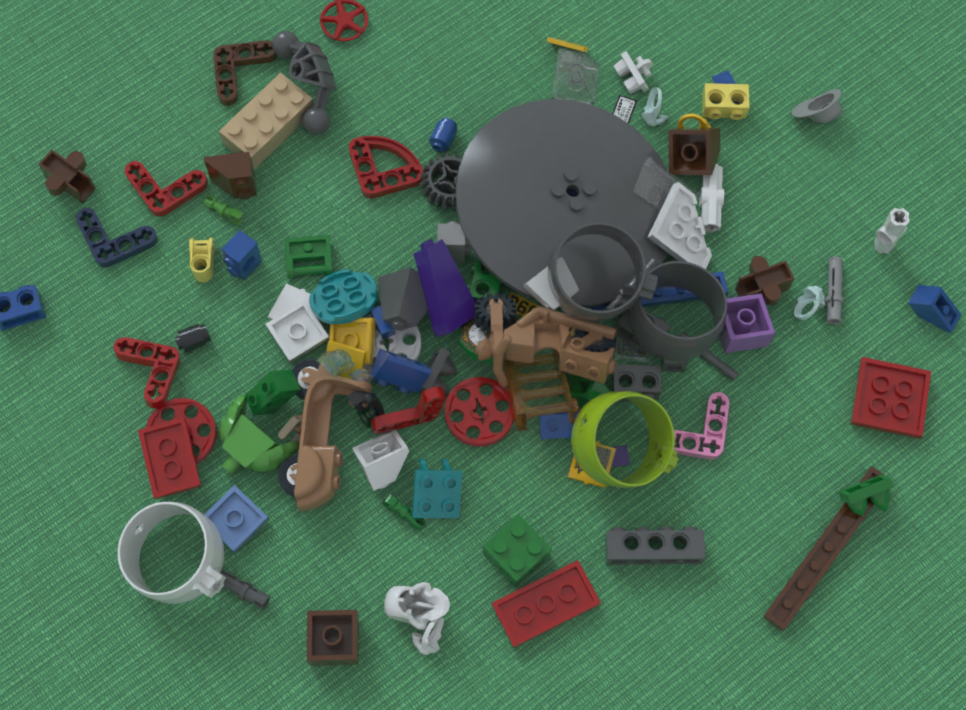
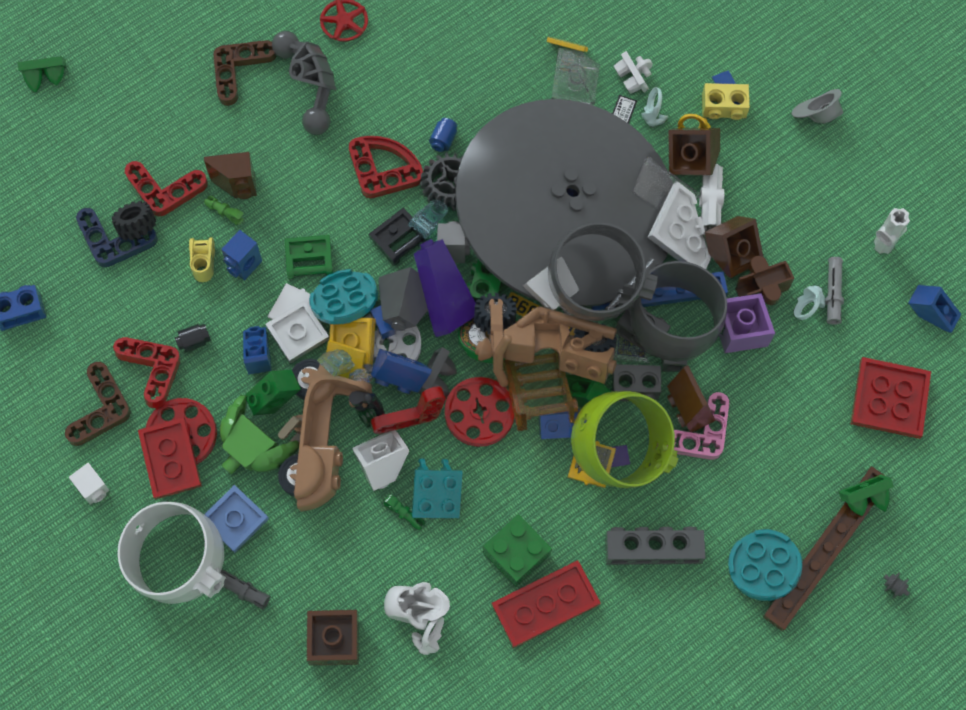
reddish brown piece [39,150,95,204] -> none
tan brick [219,72,314,170] -> none
dark grey bar [680,332,739,381] -> none
none -> green tile [17,56,67,93]
none -> reddish brown beam [65,362,131,446]
none -> white brick [69,463,110,505]
none -> black tyre [112,201,156,240]
none -> blue slope [243,326,272,375]
none -> black plate [369,207,429,266]
none -> clear light blue piece [408,200,448,240]
none -> reddish brown slope [667,365,716,432]
none -> reddish brown slope [704,216,764,278]
none -> teal tile [728,529,802,601]
none -> dark grey wheel [883,572,910,598]

